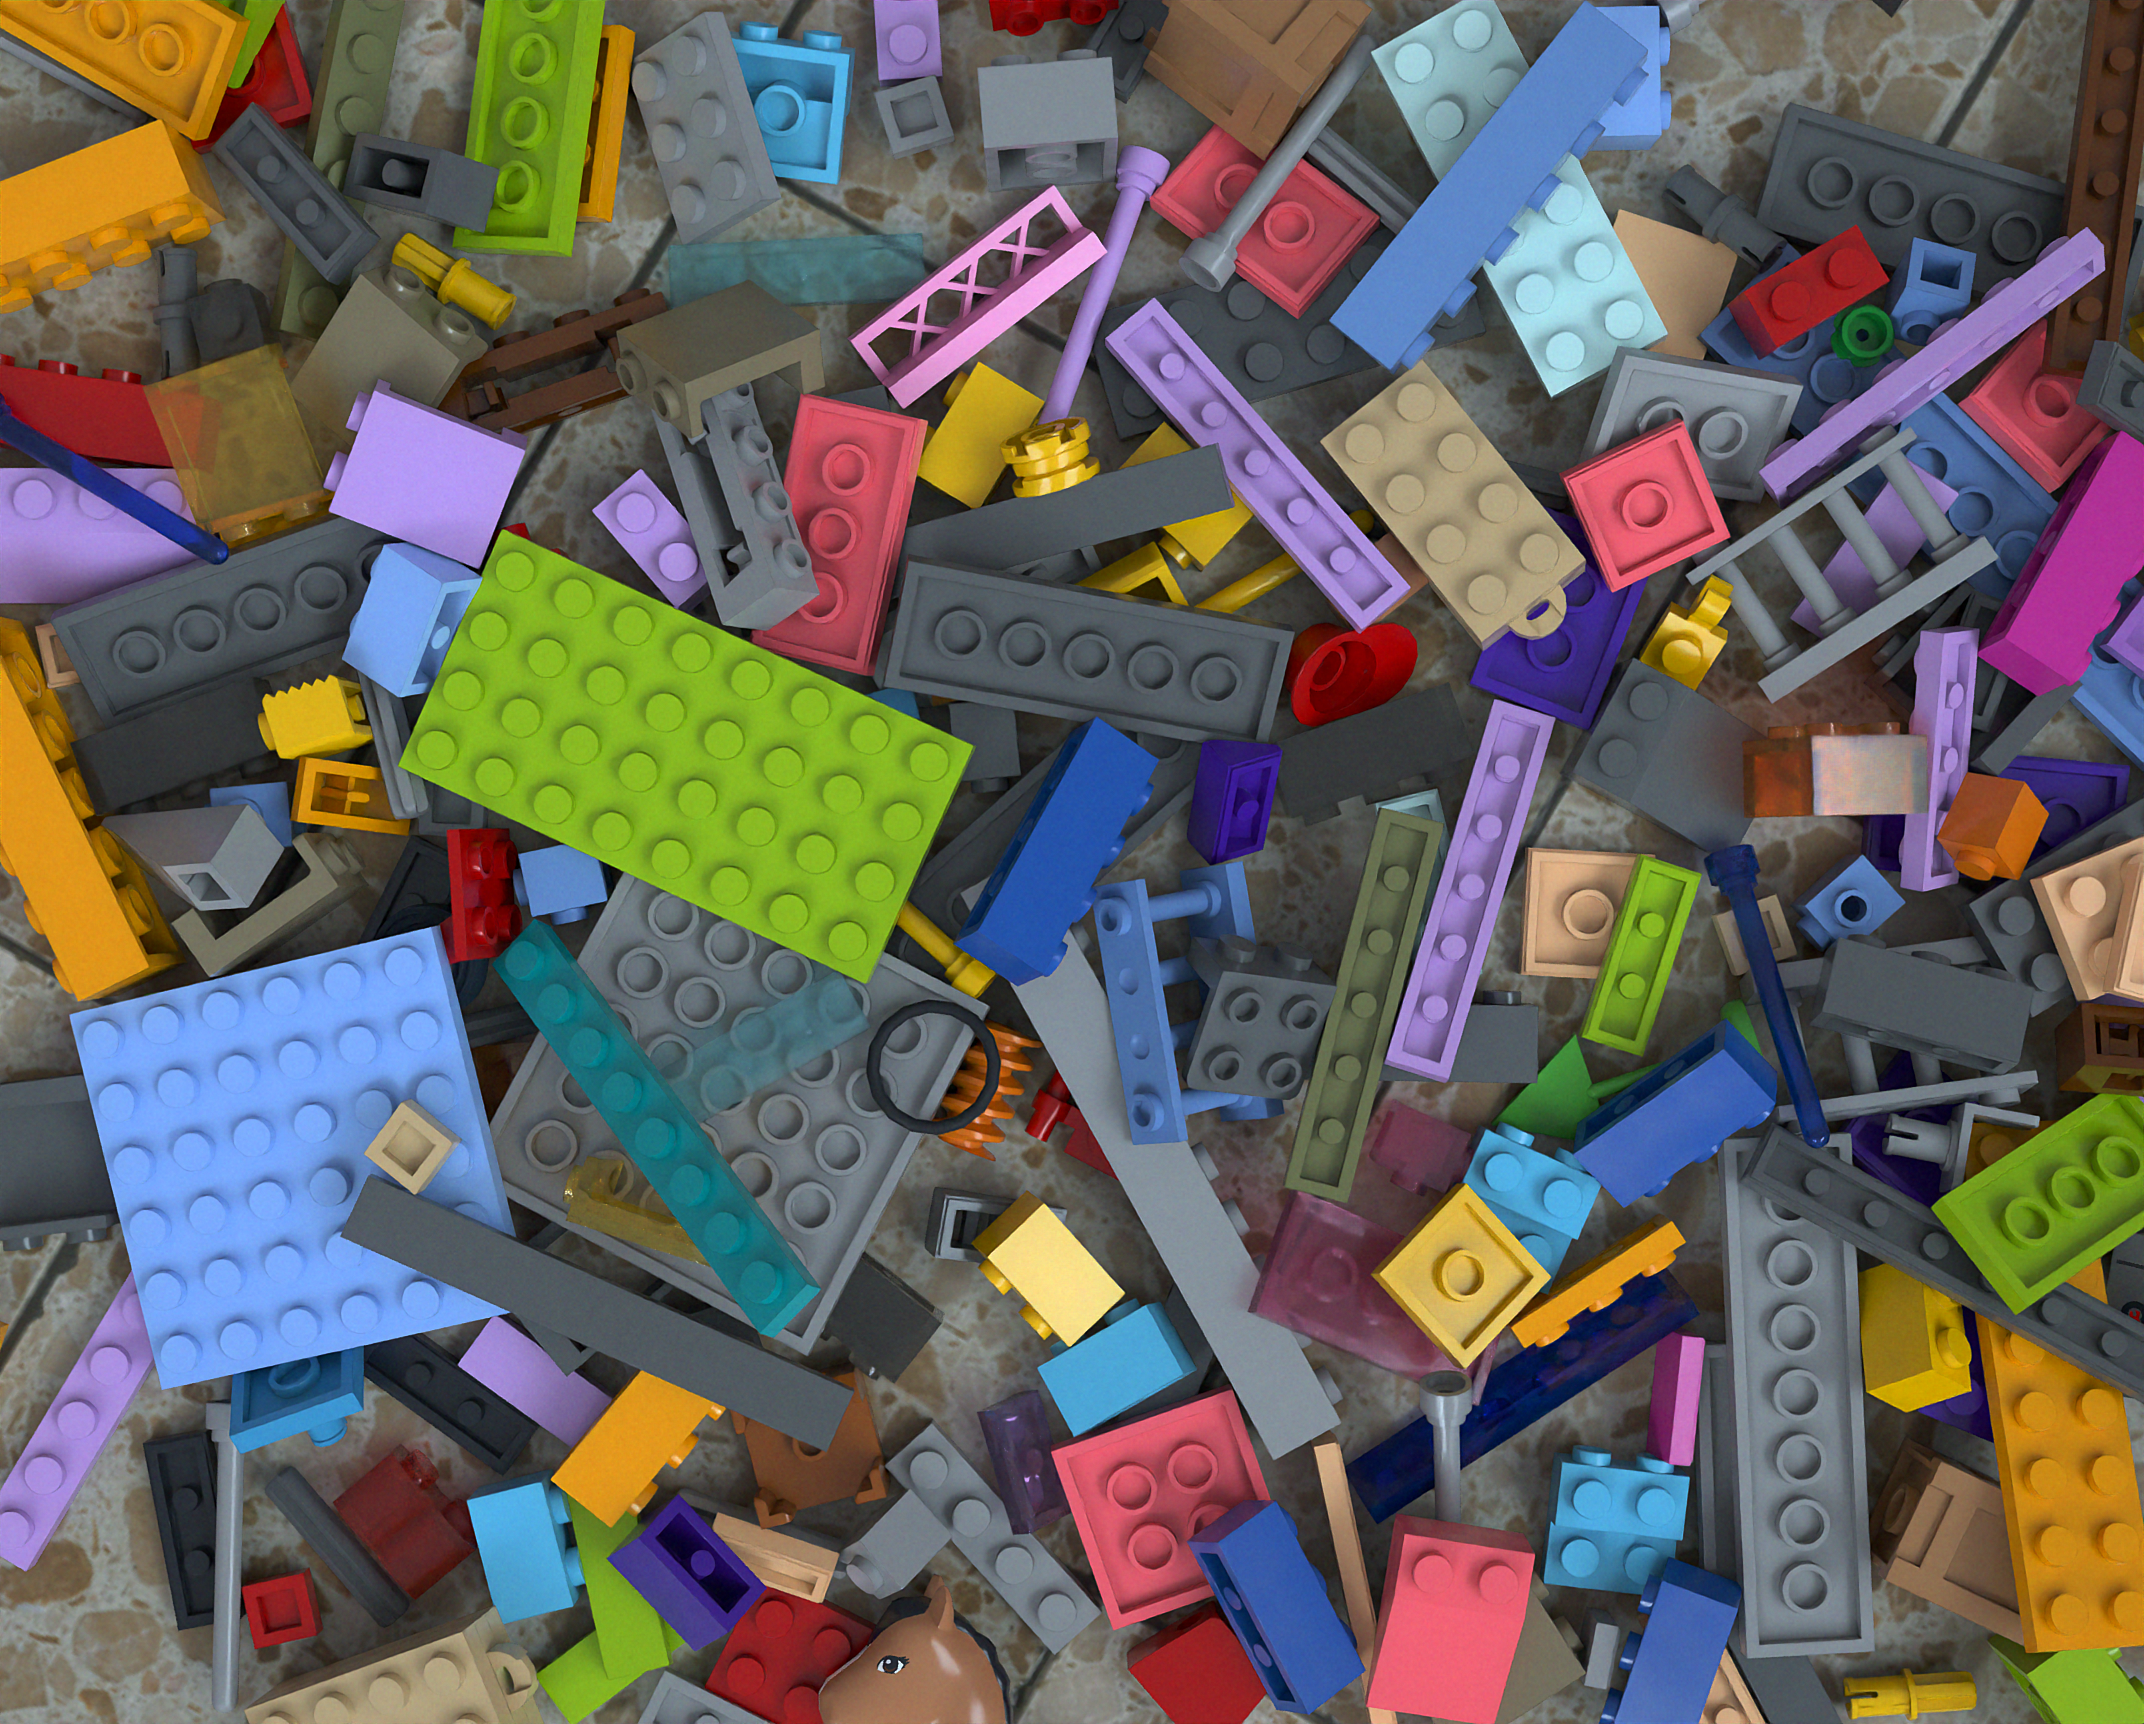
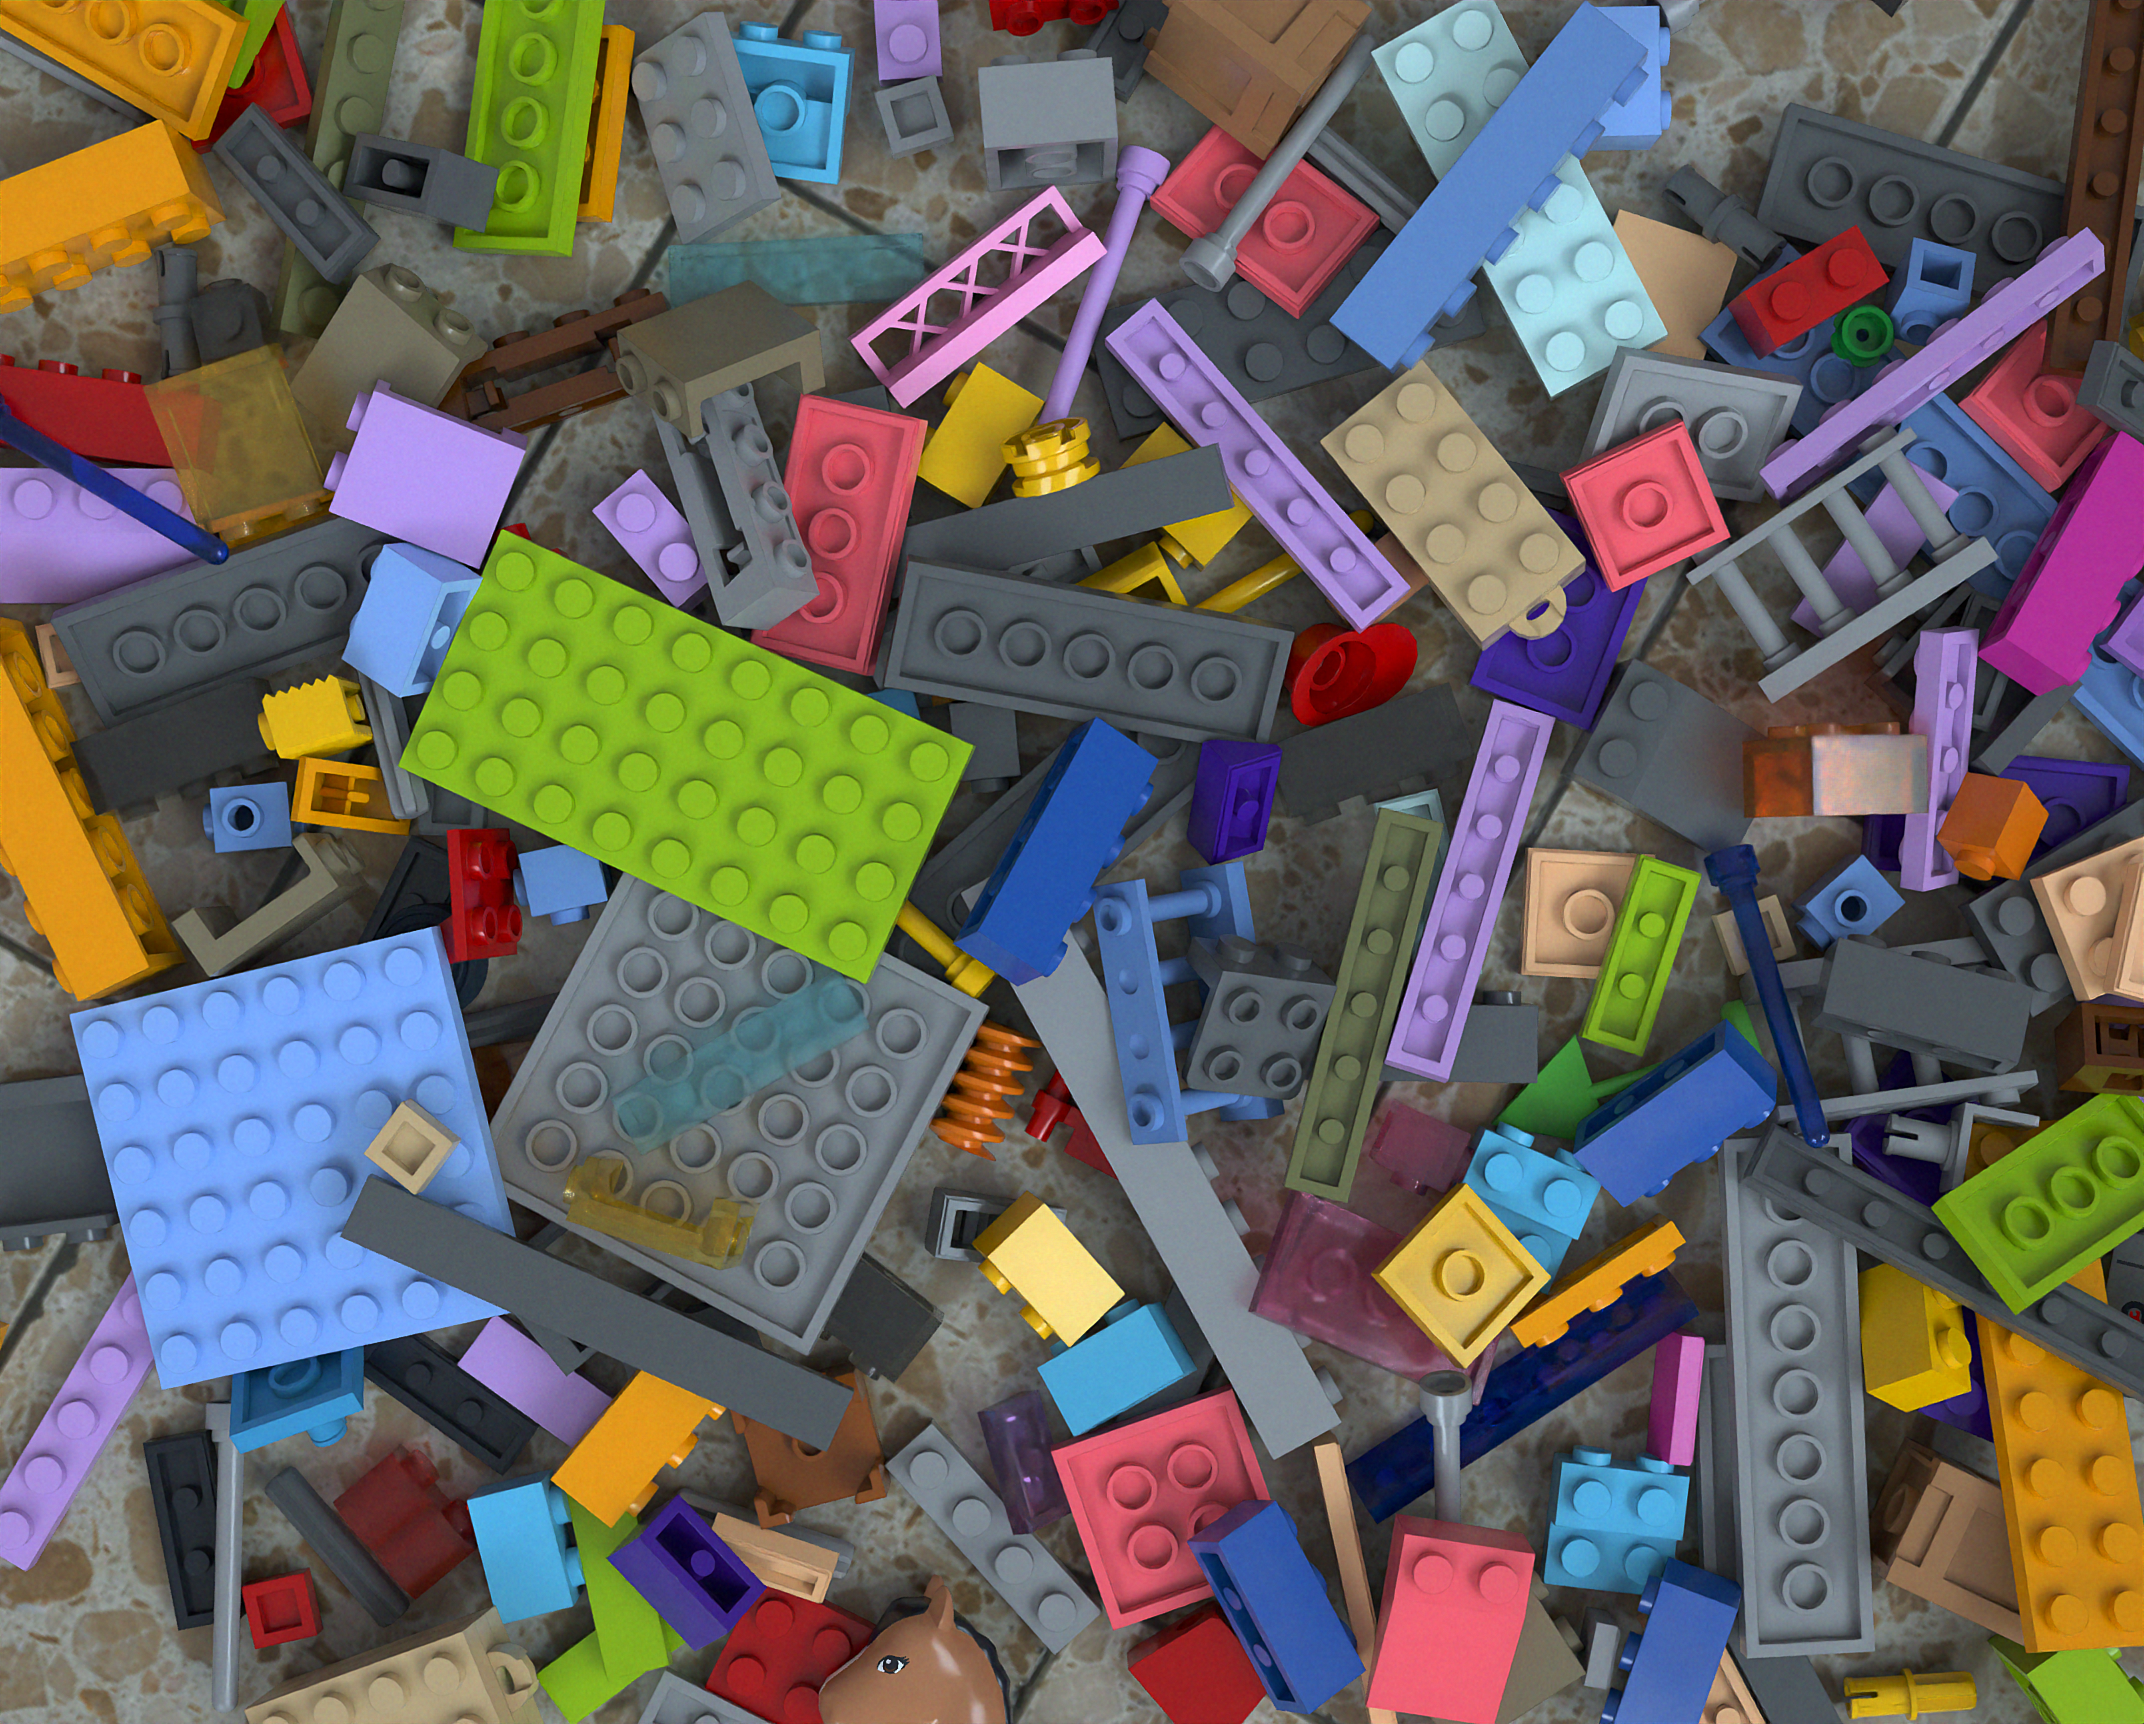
light grey slope [101,804,285,911] -> none
yellow axle [391,232,517,331] -> none
teal plate [492,919,821,1338] -> none
light grey brick [837,1488,953,1600] -> none
black piece [866,999,1001,1135] -> none
yellow plate [1639,574,1734,691] -> none

